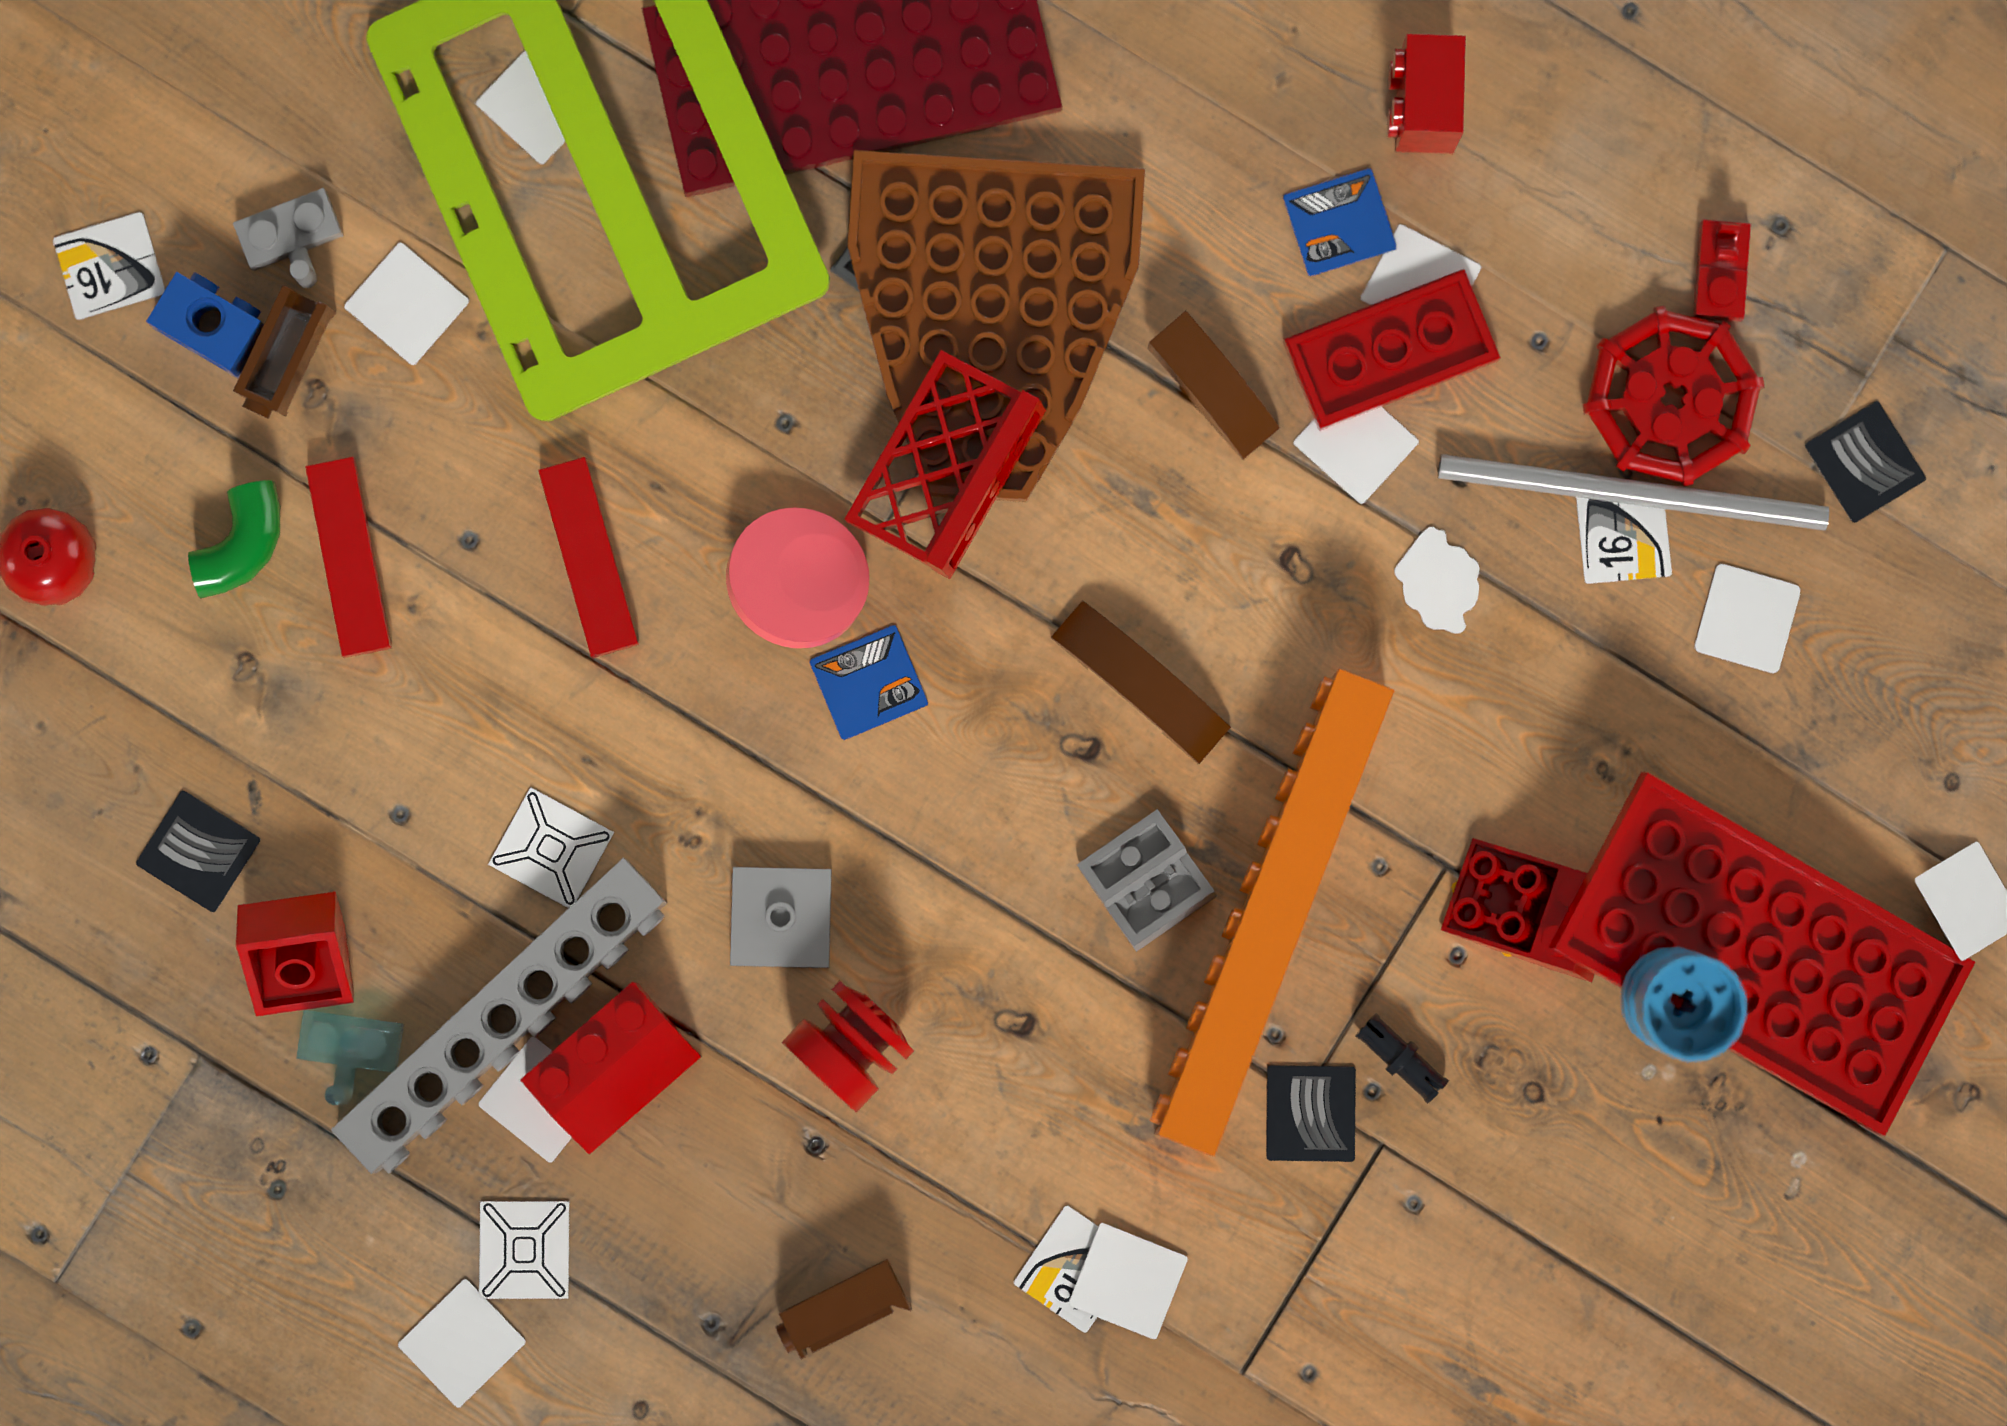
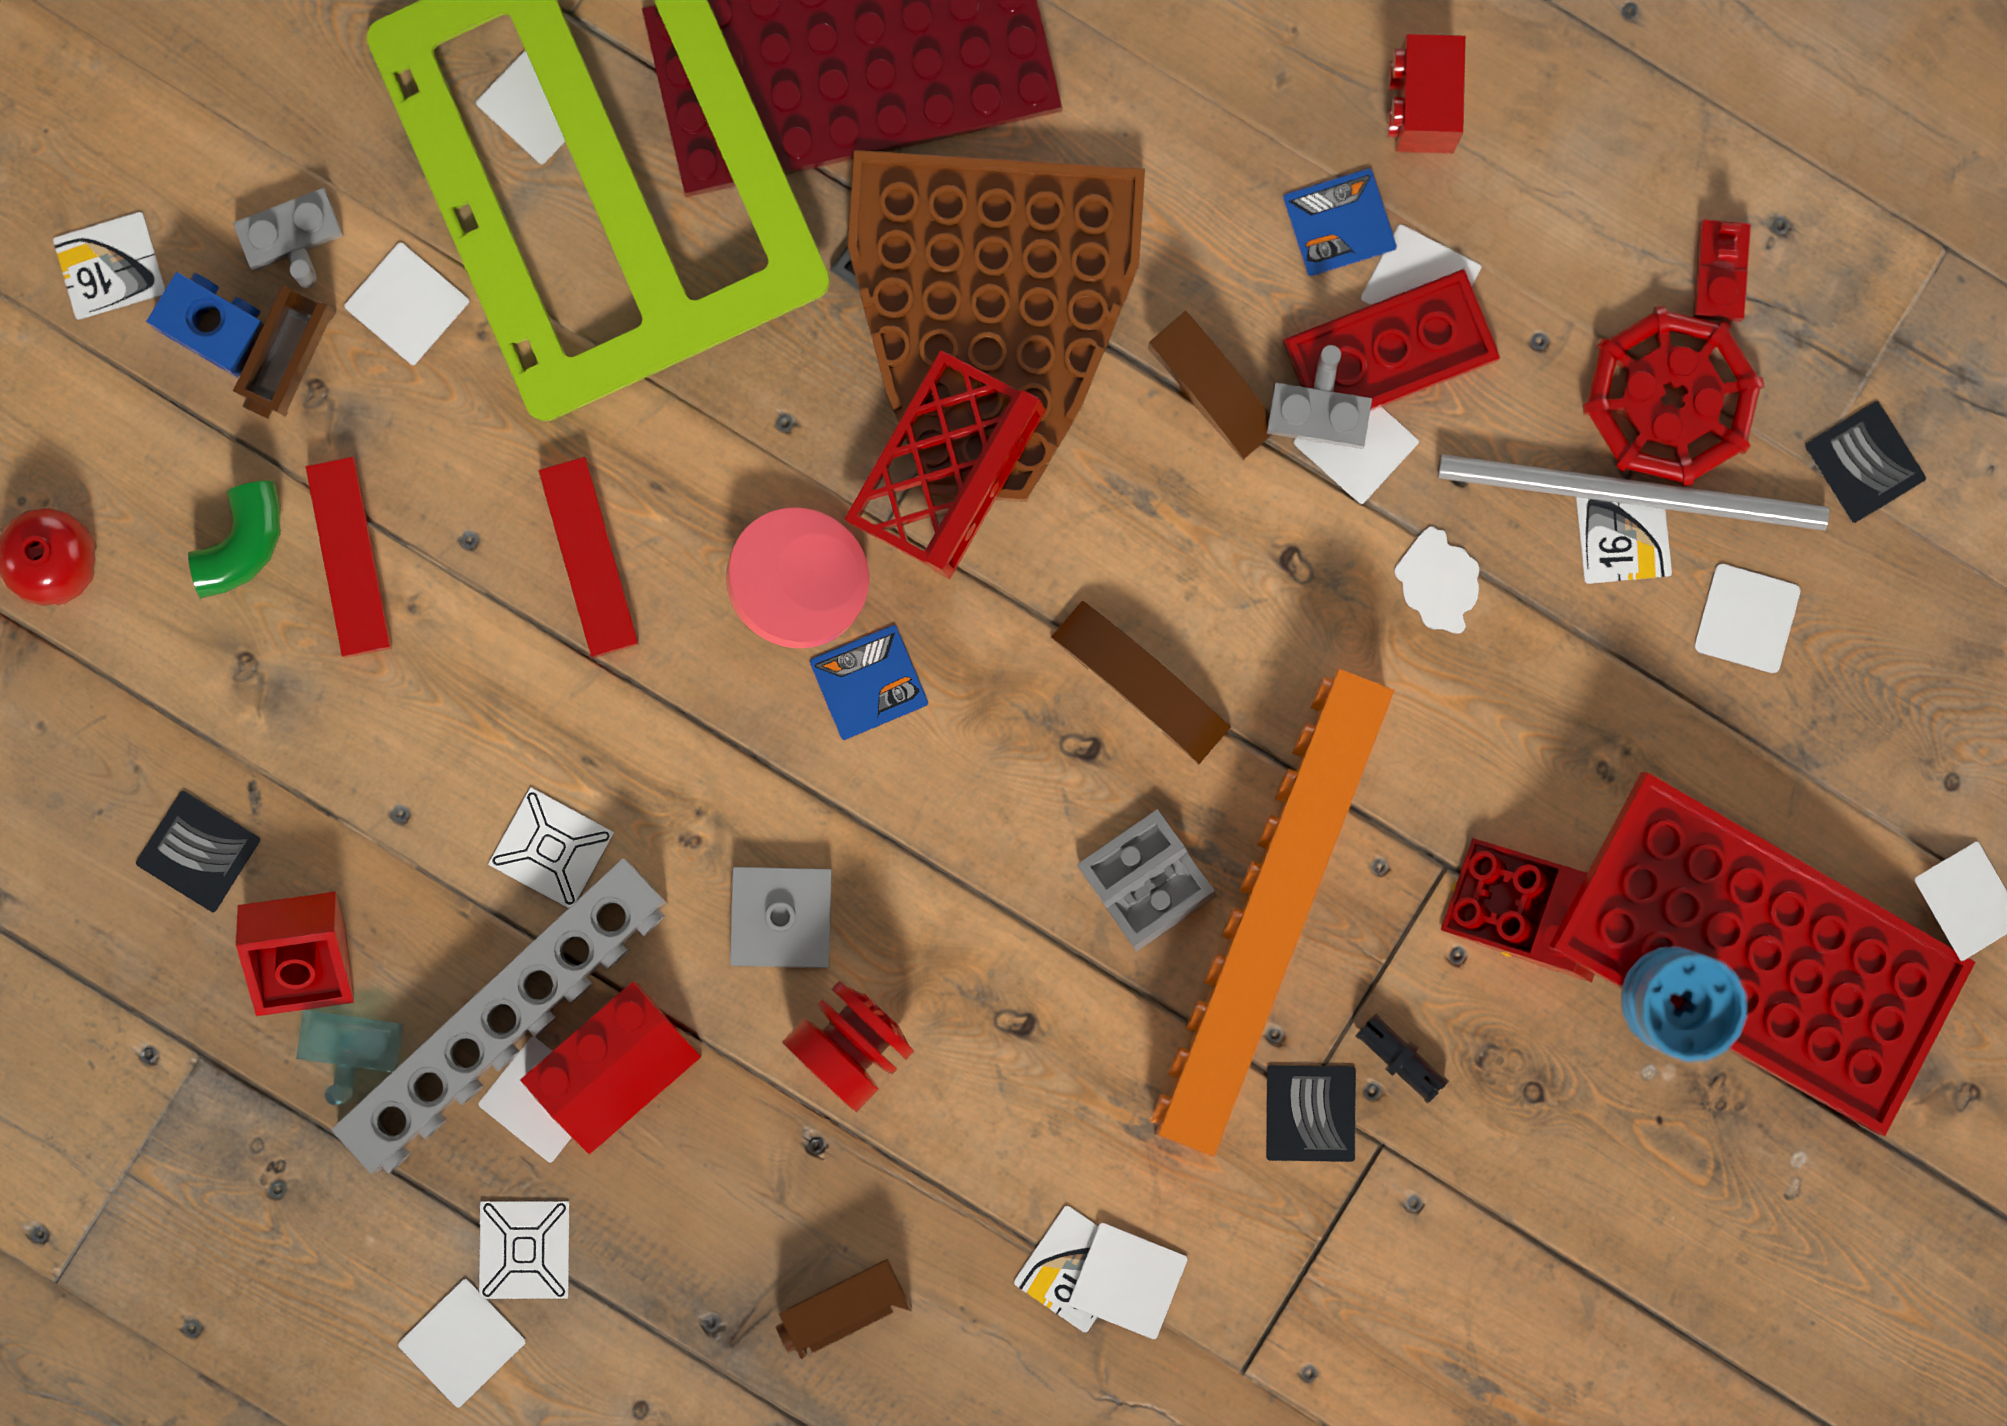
none -> light grey plate [1267,345,1372,449]

